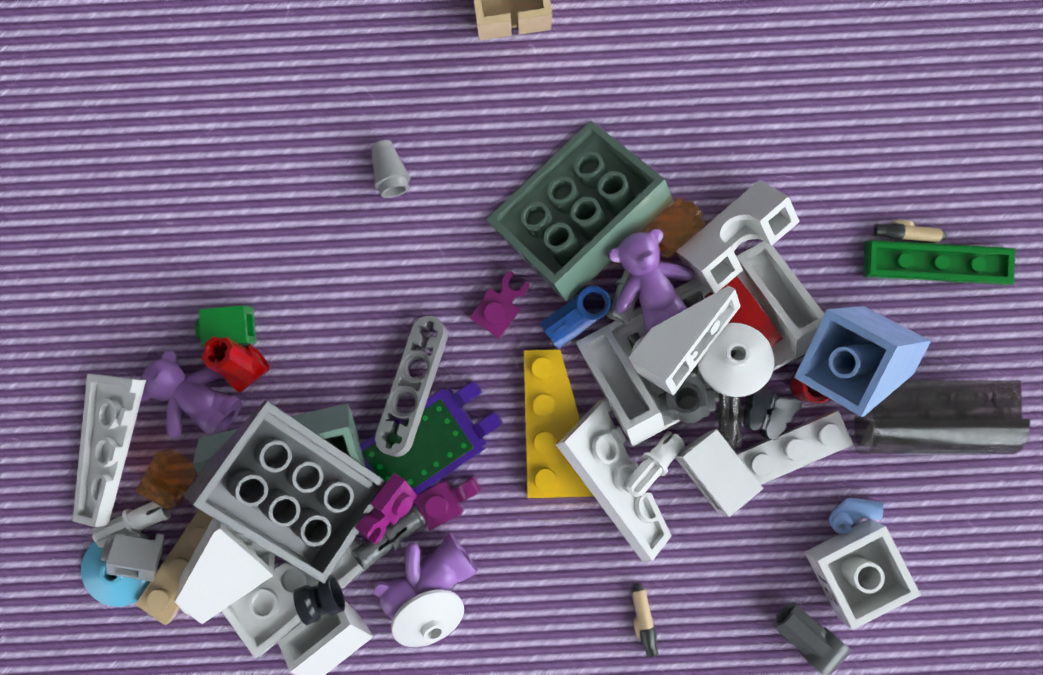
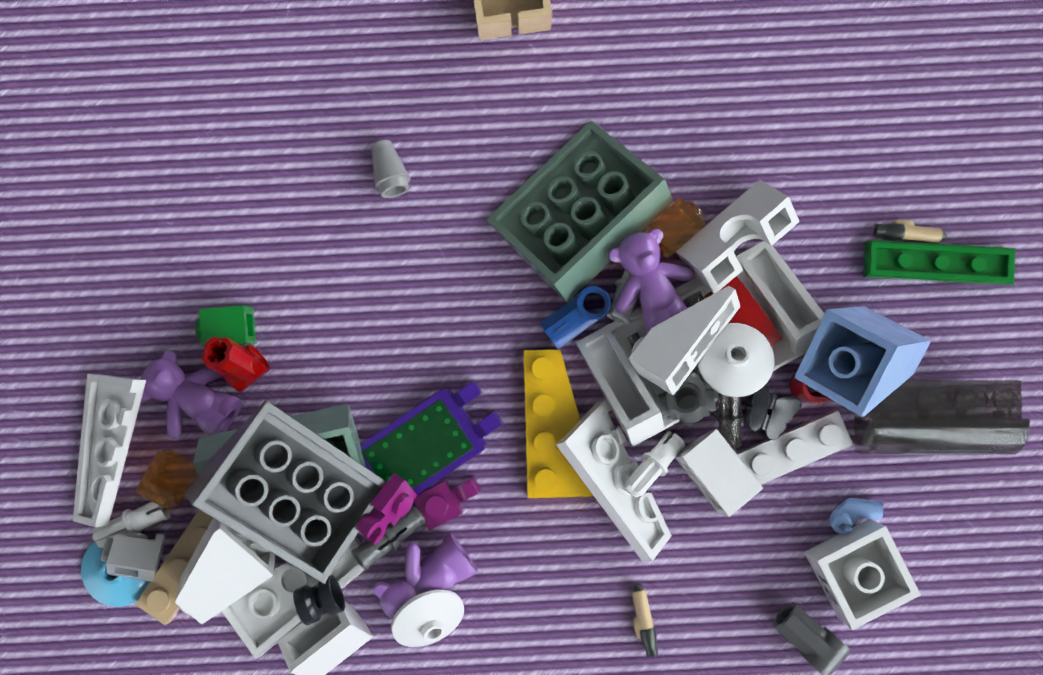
light grey beam [375,316,448,457] -> none
magenta plate [470,271,529,339] -> none

